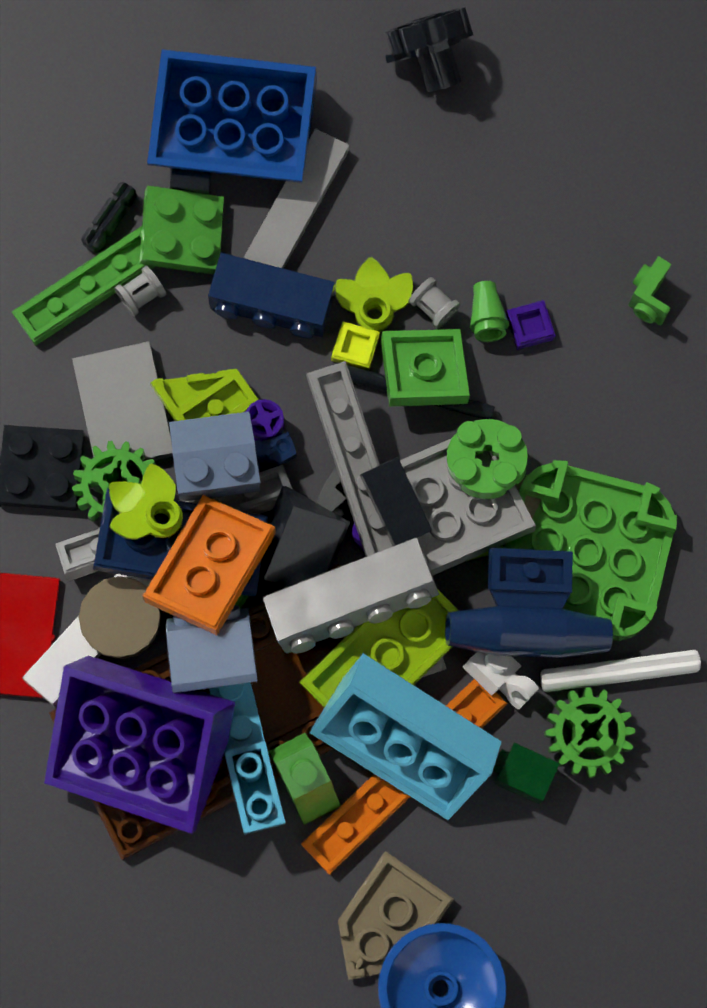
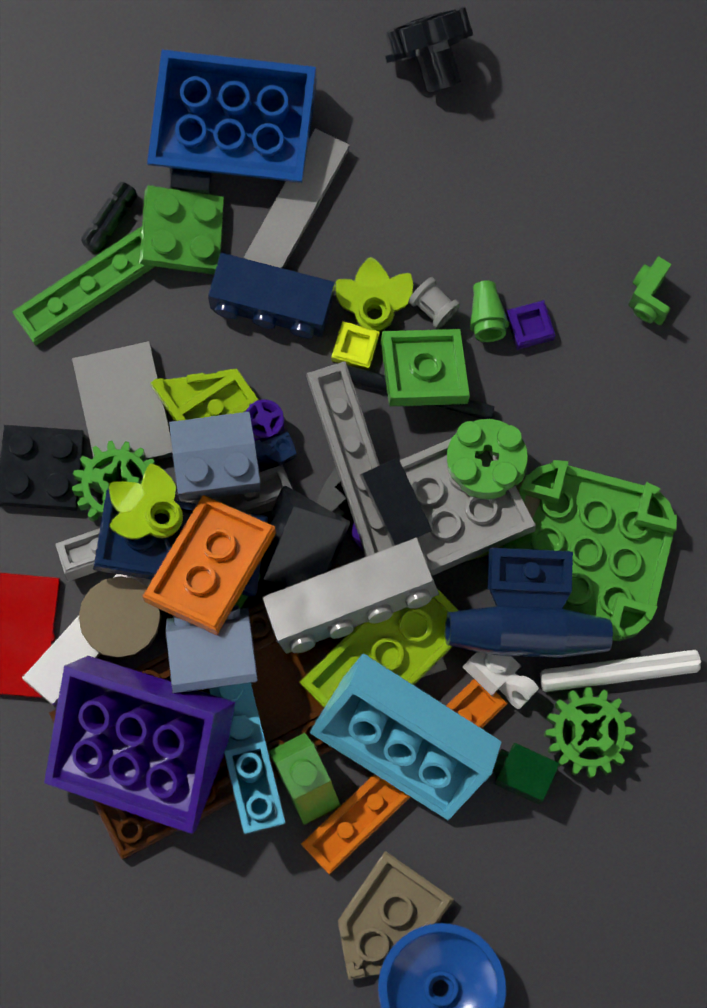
light grey bush [114,266,166,316] -> none

